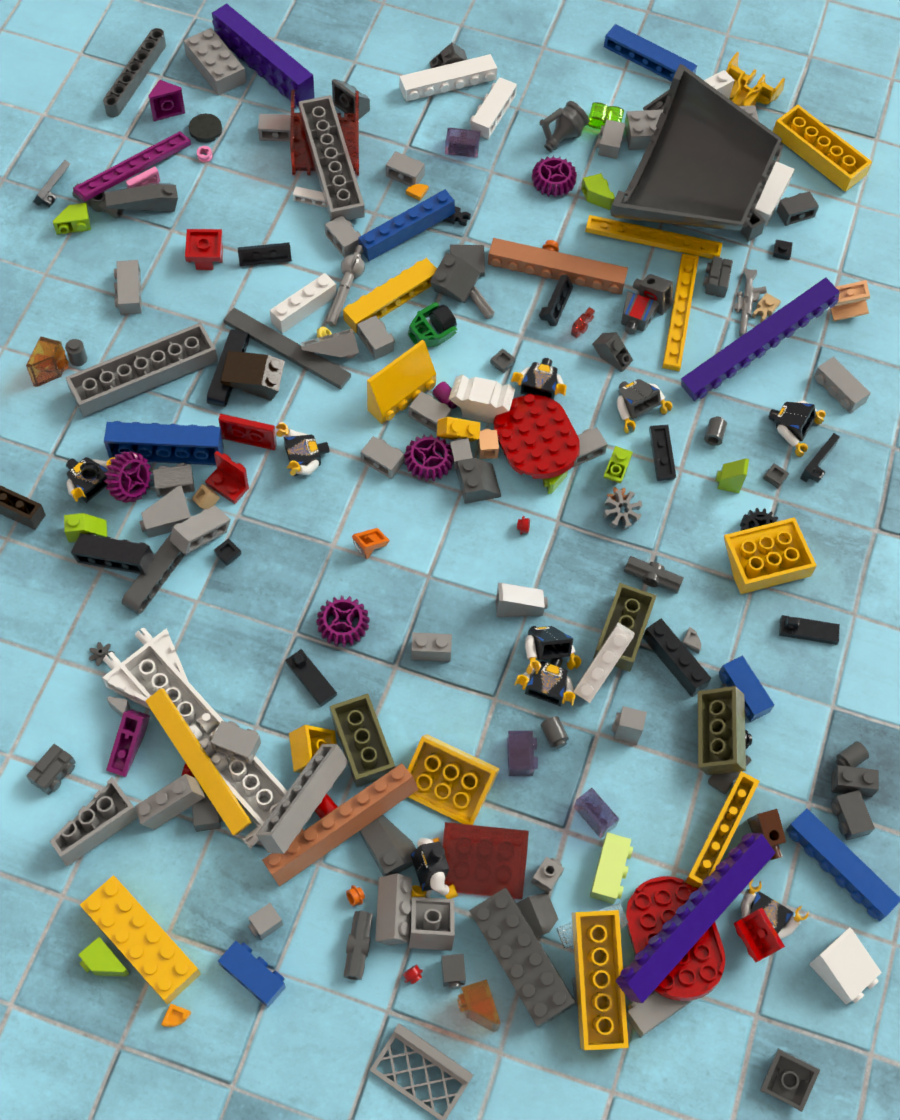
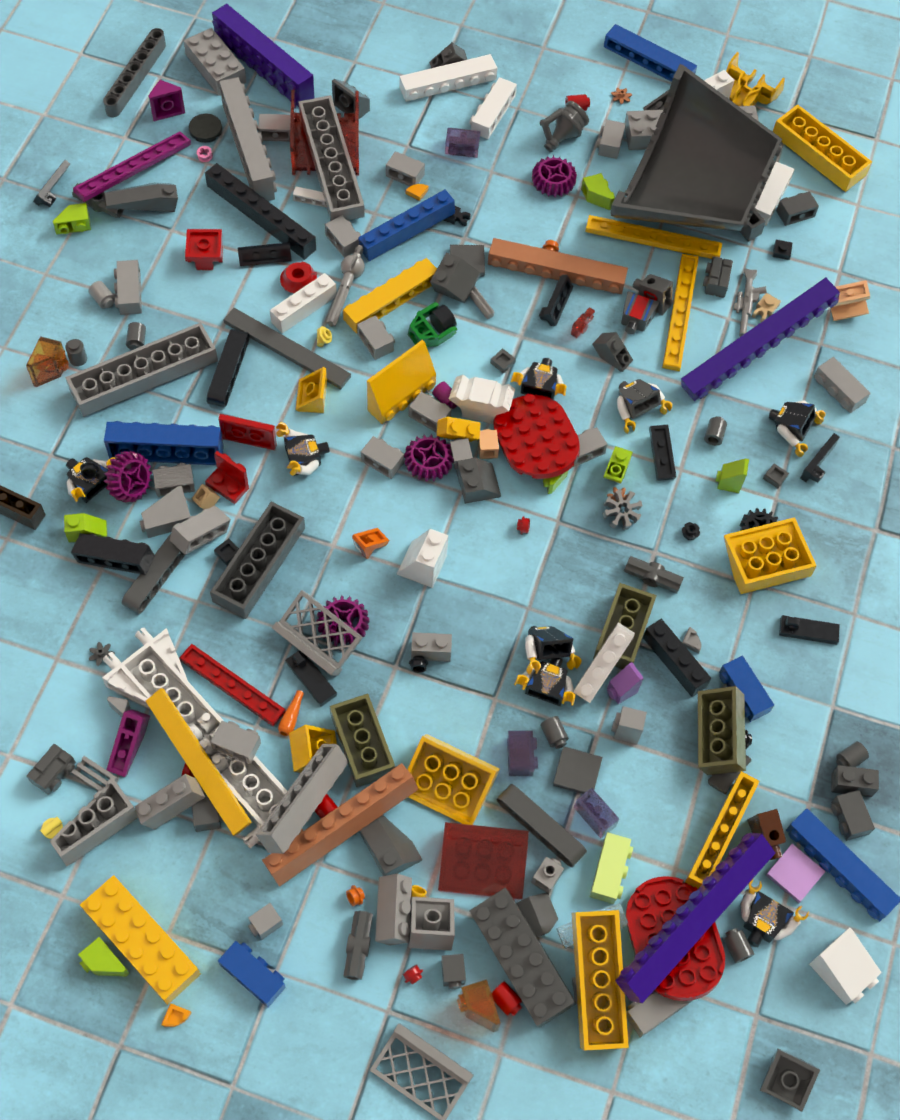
bright pink tile [126,166,160,188] -> none
dark brown slope [220,351,285,401] -> none
light grey slope [301,328,359,358] -> none
black torso [411,837,459,899] -> none
light grey slope [496,583,548,617] -> none
clear neon green brick [588,102,624,129] -> none
red bracket [734,908,785,962] -> none
none -> light yellow plate [40,817,63,839]
none -> light grey tile [71,756,118,791]
none -> light grey brick [88,281,115,308]
none -> dark grey brick [126,322,146,350]
none -> red tile [179,644,286,727]
none -> black brick [205,163,316,260]
none -> dark grey brick [210,501,305,619]
none -> light grey brick [219,77,277,201]
none -> light grey fence [272,590,363,676]
none -> orange piece [278,690,304,736]
none -> red piece [280,261,317,293]
none -> yellow slope [296,367,327,413]
none -> white slope [397,529,448,588]
none -> black plate [409,656,428,673]
none -> red brick [489,981,523,1016]
none -> dark grey beam [497,784,587,867]
none -> dark grey tile [553,746,602,797]
none -> red brick [565,94,590,111]
none -> medium lavender slope [607,662,643,704]
none -> nougat plant [611,88,632,104]
none -> black plate [682,522,700,540]
none -> dark grey brick [723,928,754,964]
none -> lavender tile [766,844,826,903]

